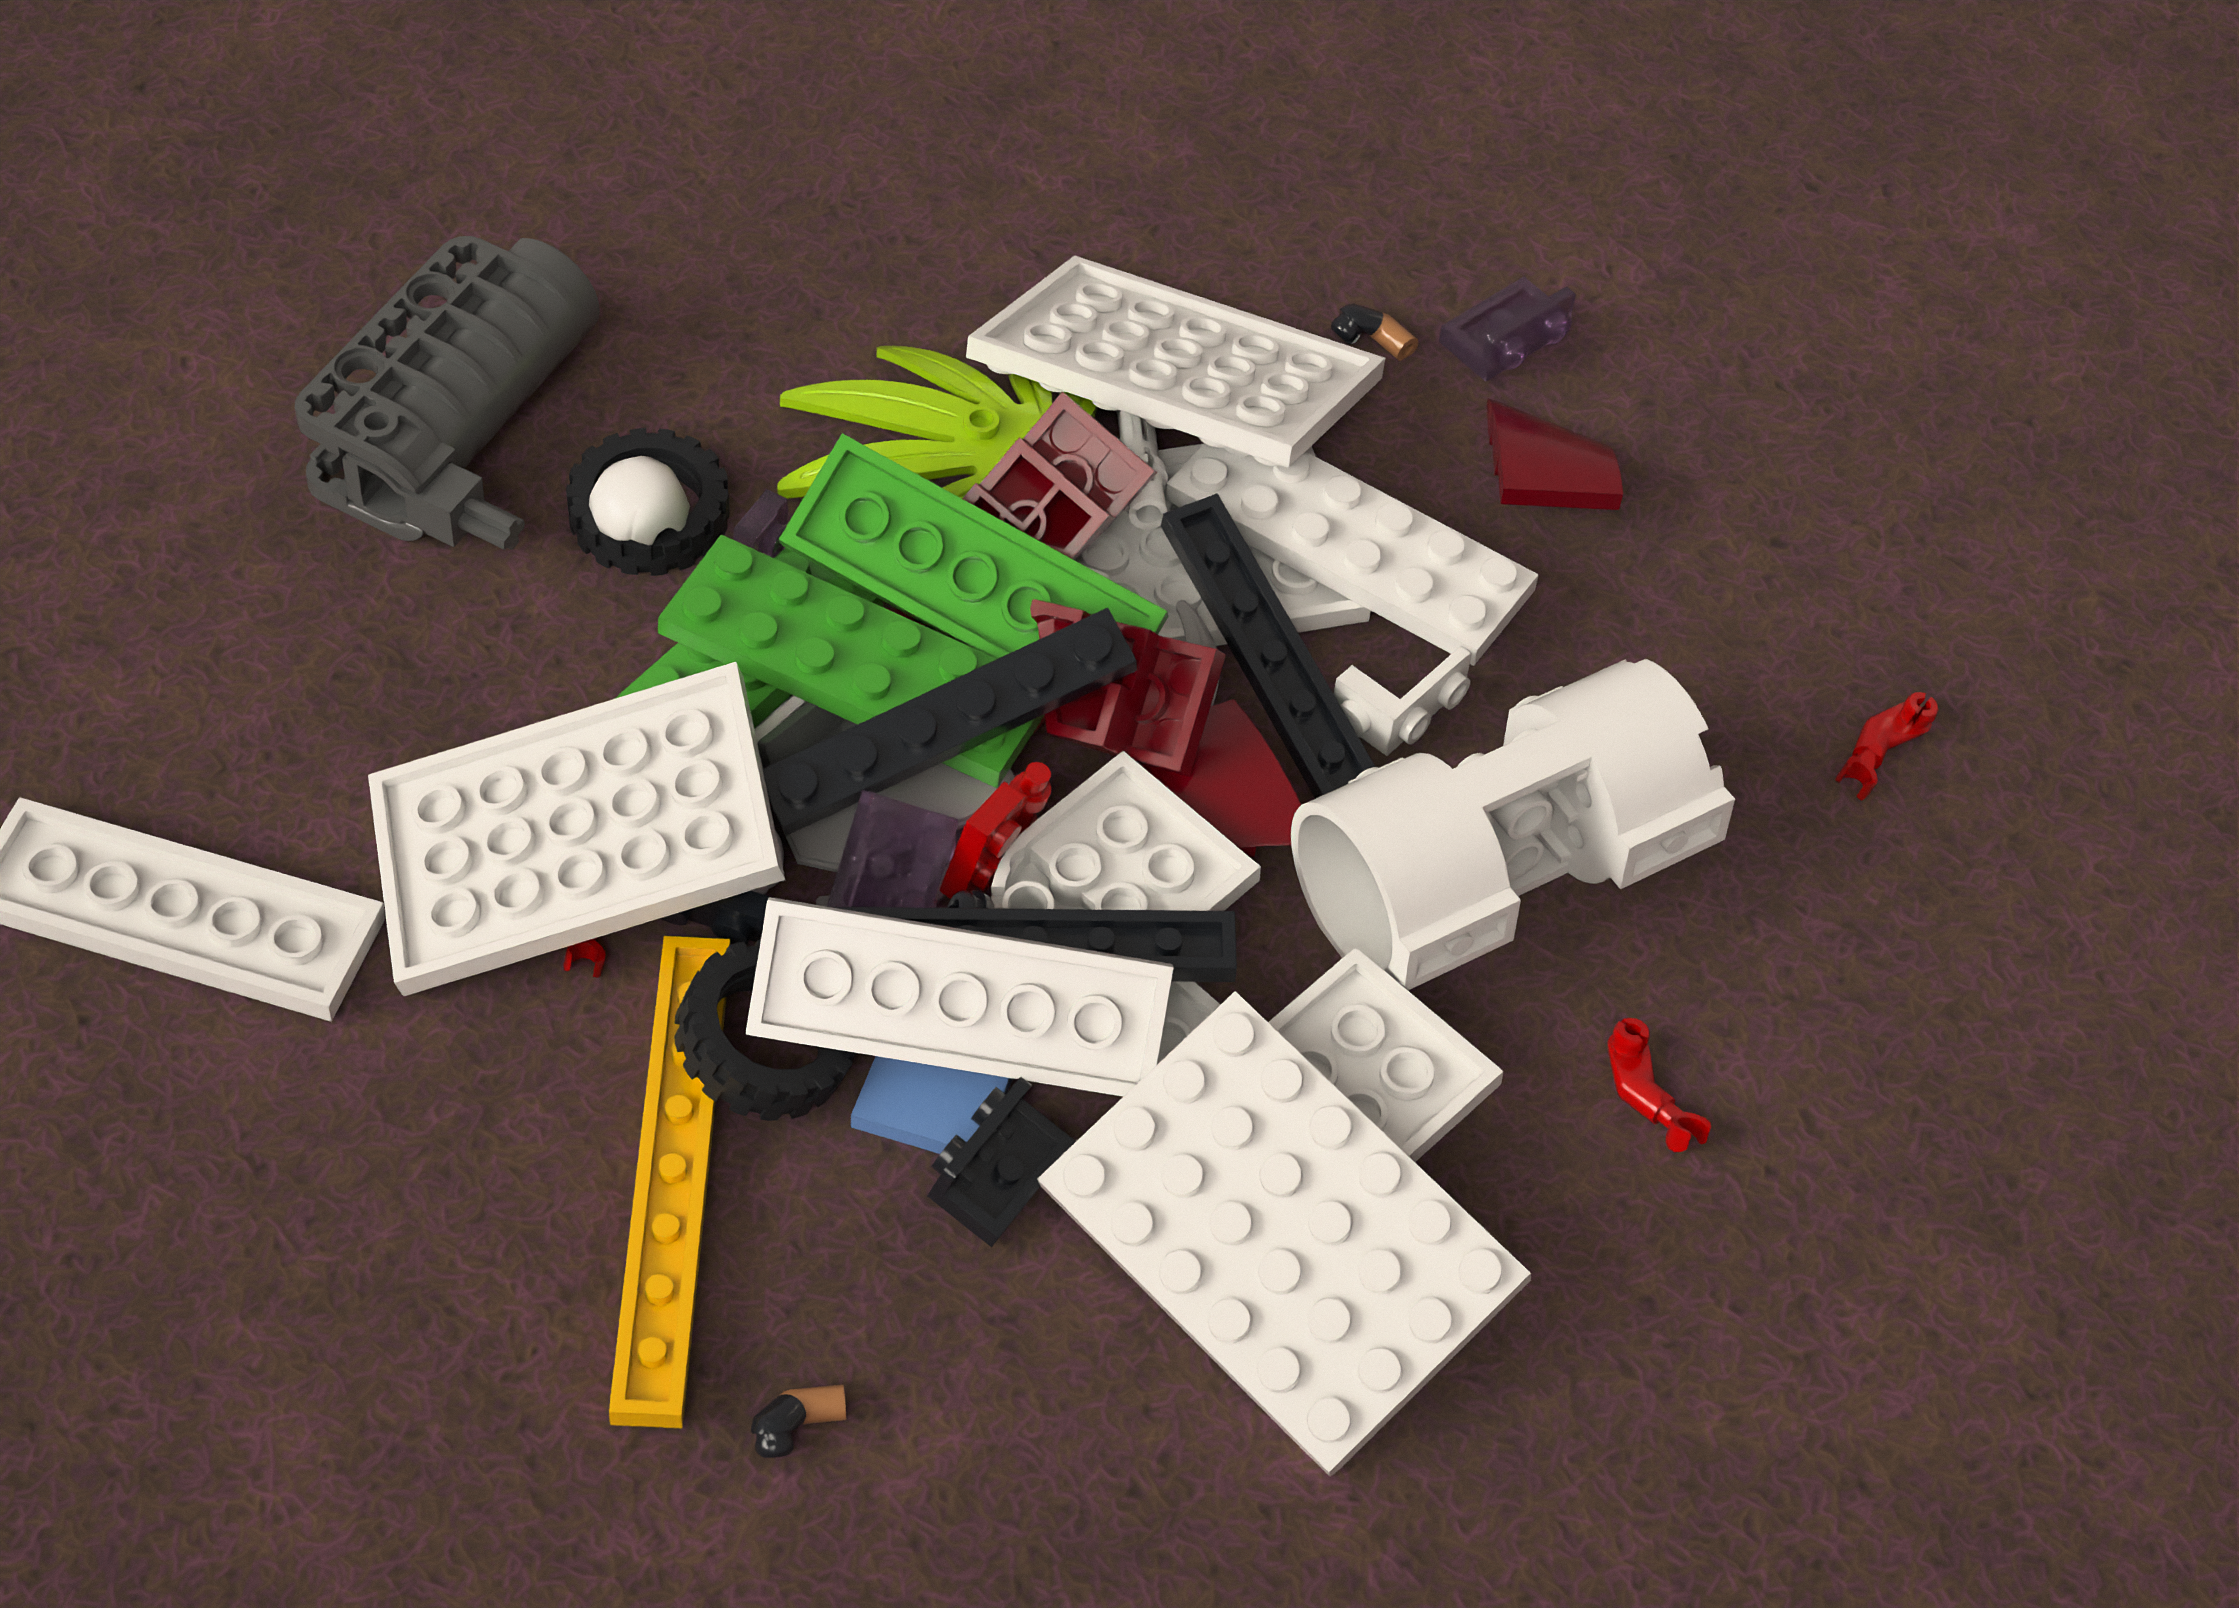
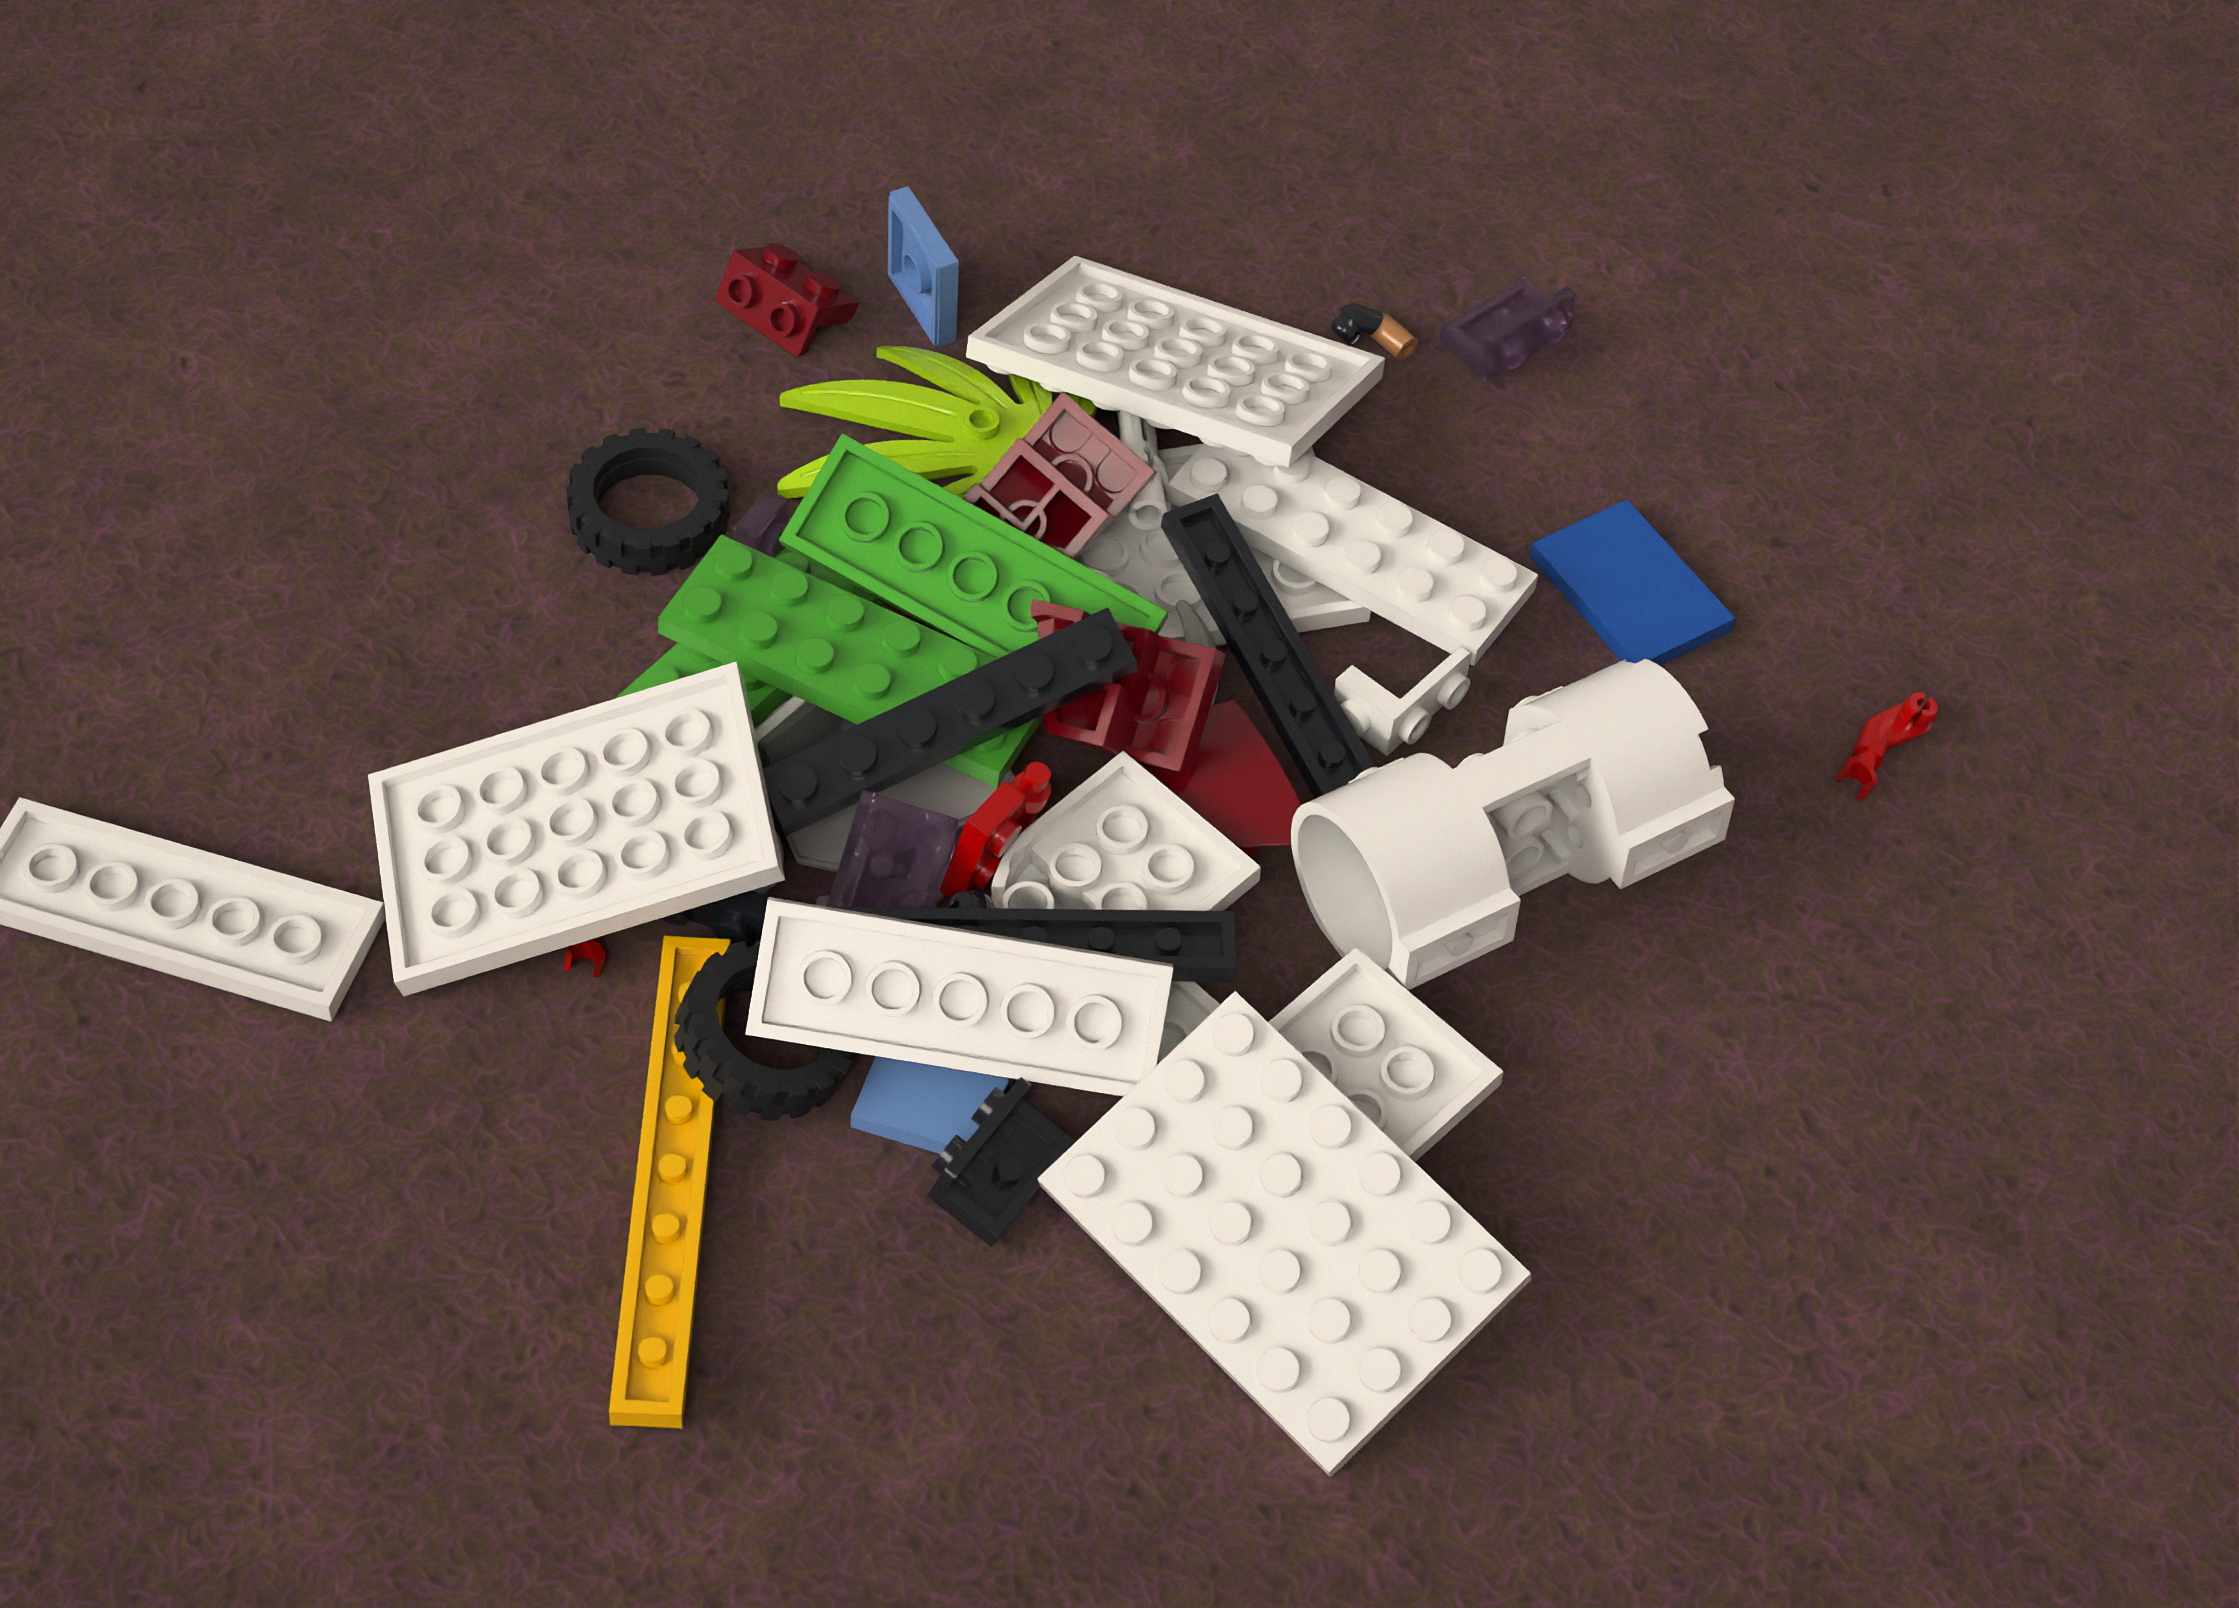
dark grey piece [295,236,600,550] -> none
white hair [589,456,690,545] -> none
arm [750,1385,846,1458] -> none
dark red slope [1486,398,1623,510] -> none
red arm [1608,1018,1711,1152] -> none
none -> dark red bracket [716,243,859,356]
none -> medium blue tile [888,186,959,347]
none -> blue tile [1529,499,1736,666]

